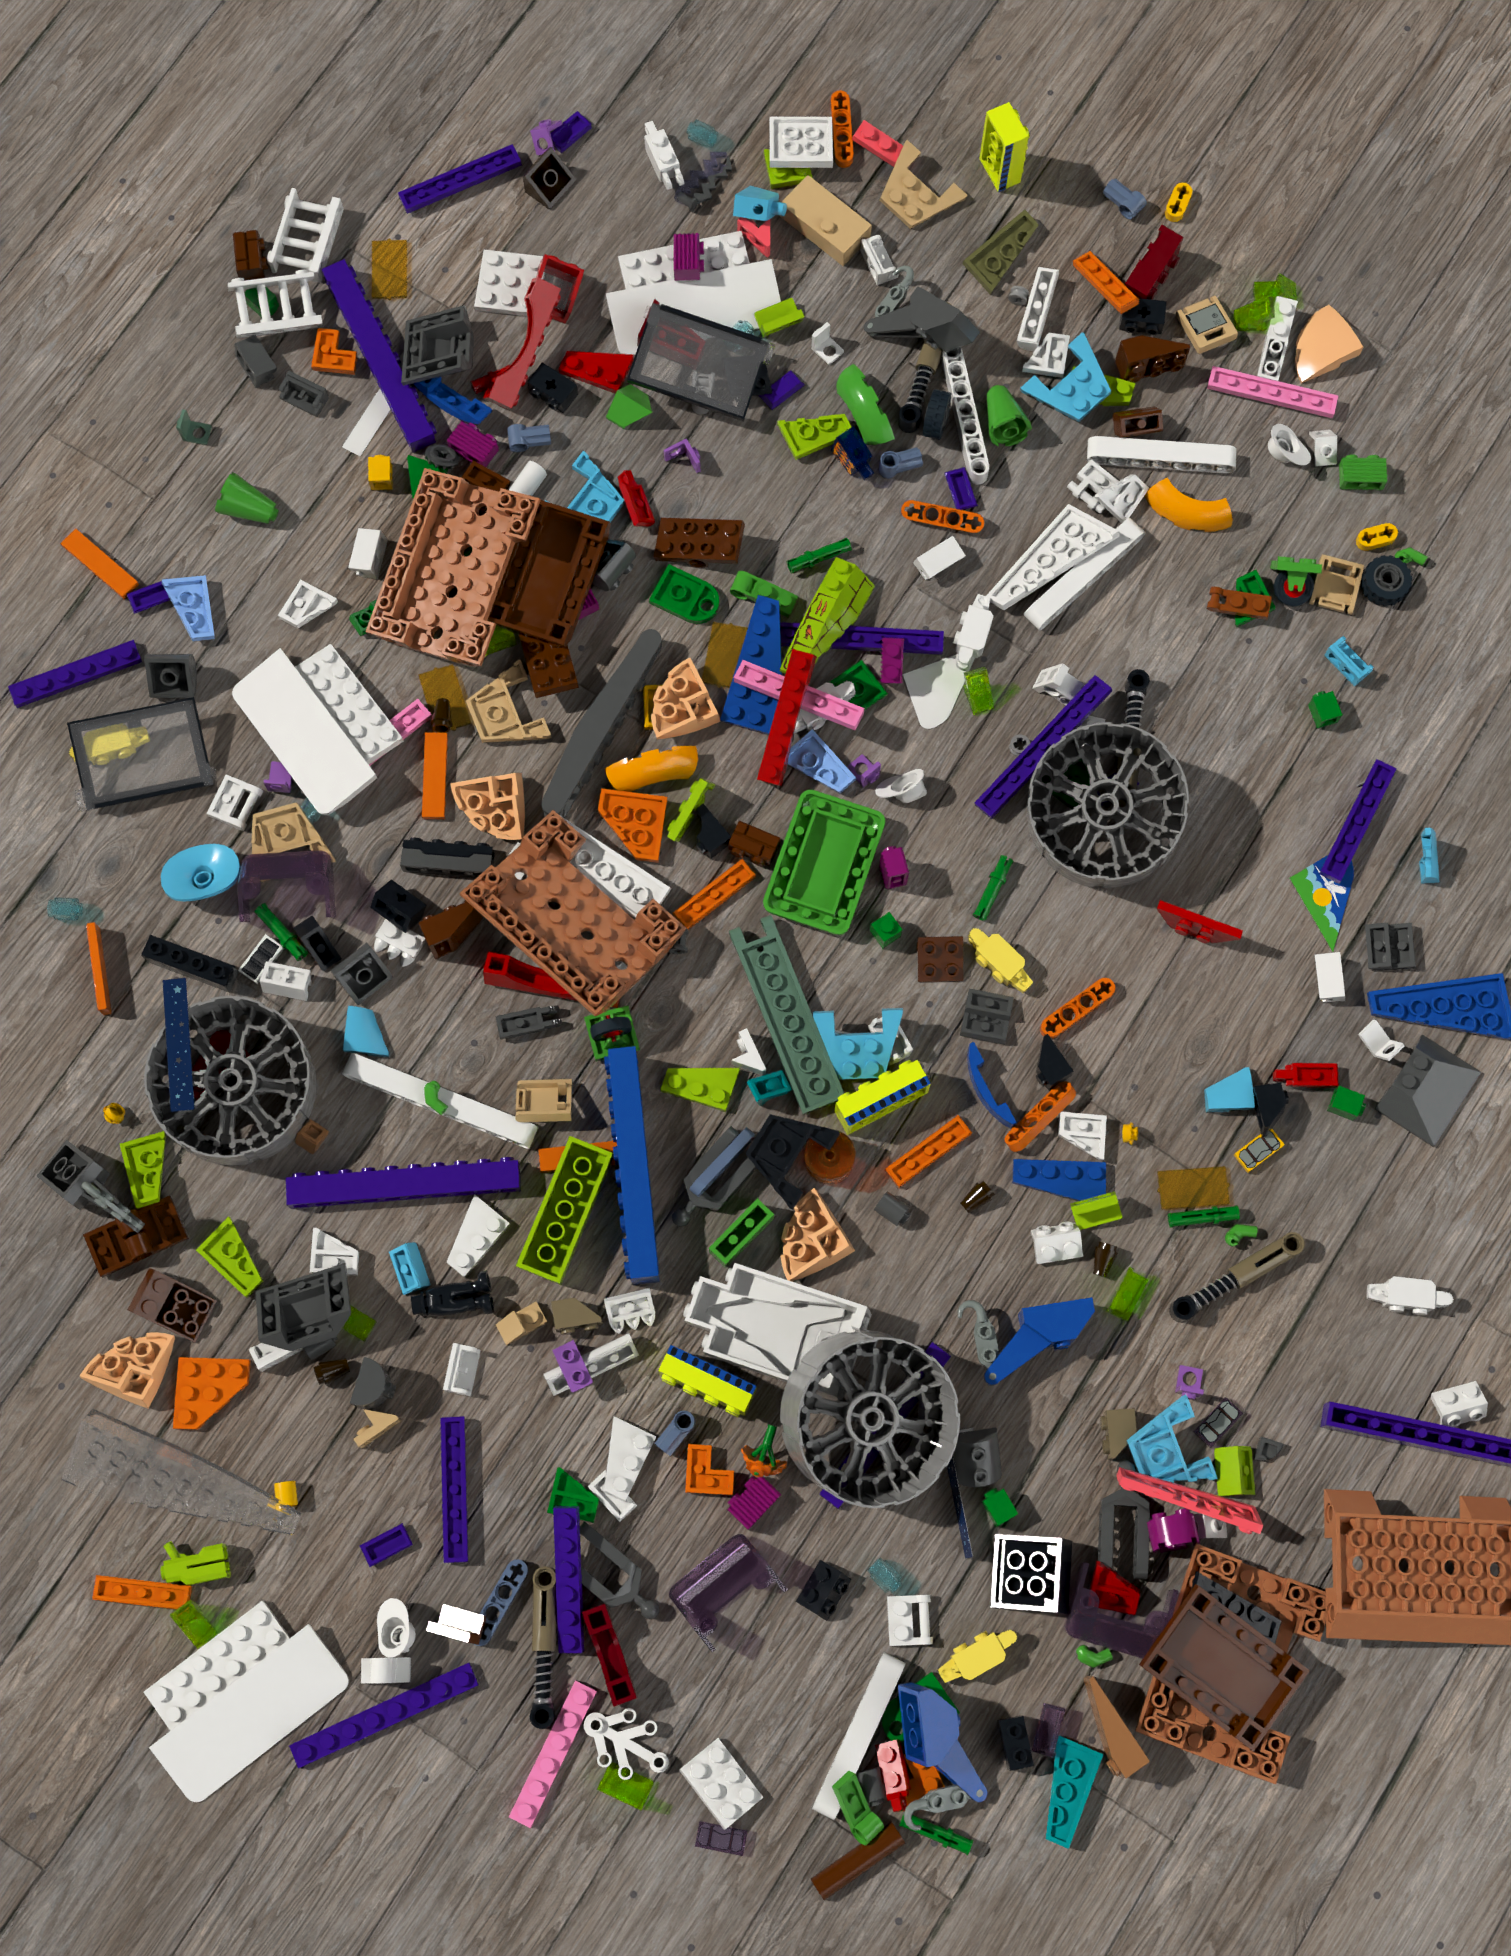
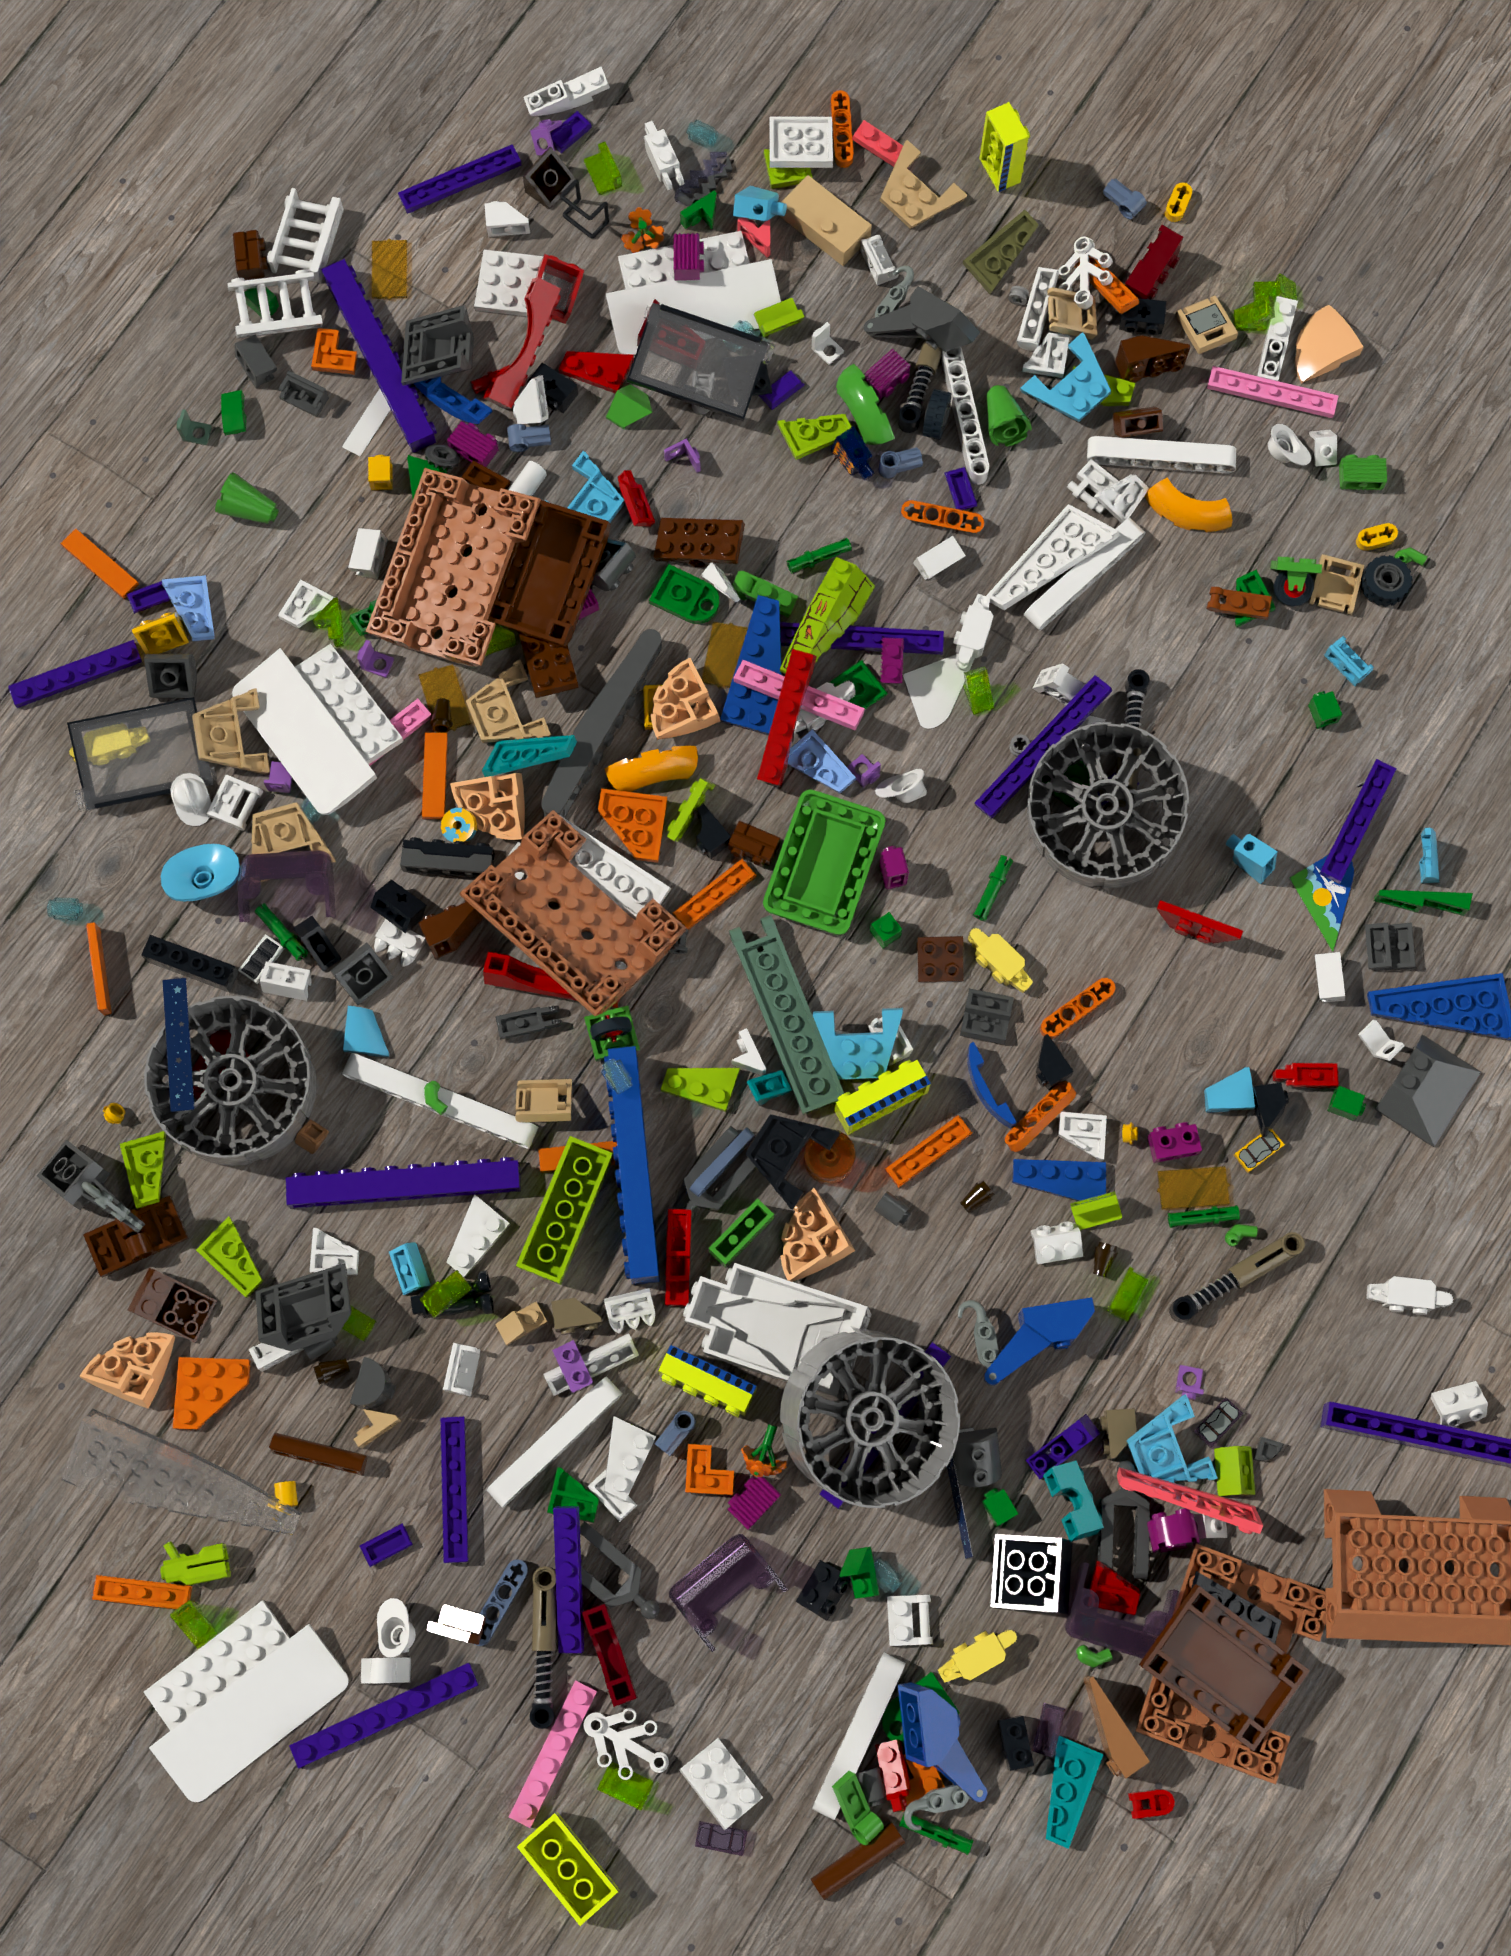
none -> yellow slope [132,612,189,654]
none -> white piece [170,773,212,826]
none -> tan wing [192,688,270,775]
none -> green slope [221,390,247,436]
none -> reddish brown brick [269,1432,367,1476]
none -> clear neon green slope [313,597,344,647]
none -> medium lavender bracket [357,640,394,678]
none -> clear neon green slope [420,1270,472,1318]
none -> yellow piece [441,808,477,843]
none -> teal wing [482,735,577,777]
none -> white slope [485,201,530,237]
none -> white beam [486,1376,623,1508]
none -> white slope [513,375,549,424]
none -> neon yellow brick [517,1812,620,1926]
none -> white slope [524,67,610,116]
none -> black piece [560,179,609,238]
none -> clear neon green panel [584,141,622,195]
none -> clear light blue brick [601,1058,633,1094]
none -> orange plant [621,207,664,253]
none -> red slope [665,1209,692,1307]
none -> green slope [680,190,717,230]
none -> white slope [702,562,740,602]
none -> green slope [840,1546,879,1599]
none -> magenta brick [863,349,910,400]
none -> dark purple slope [1025,1414,1100,1479]
none -> teal arch [1043,1461,1104,1542]
none -> tan container [1047,287,1097,340]
none -> white plant [1059,237,1113,309]
none -> red plate [1128,1789,1175,1819]
none -> magenta brick [1148,1122,1202,1163]
none -> medium azure torso [1226,834,1277,884]
none -> green slope [1374,890,1473,916]

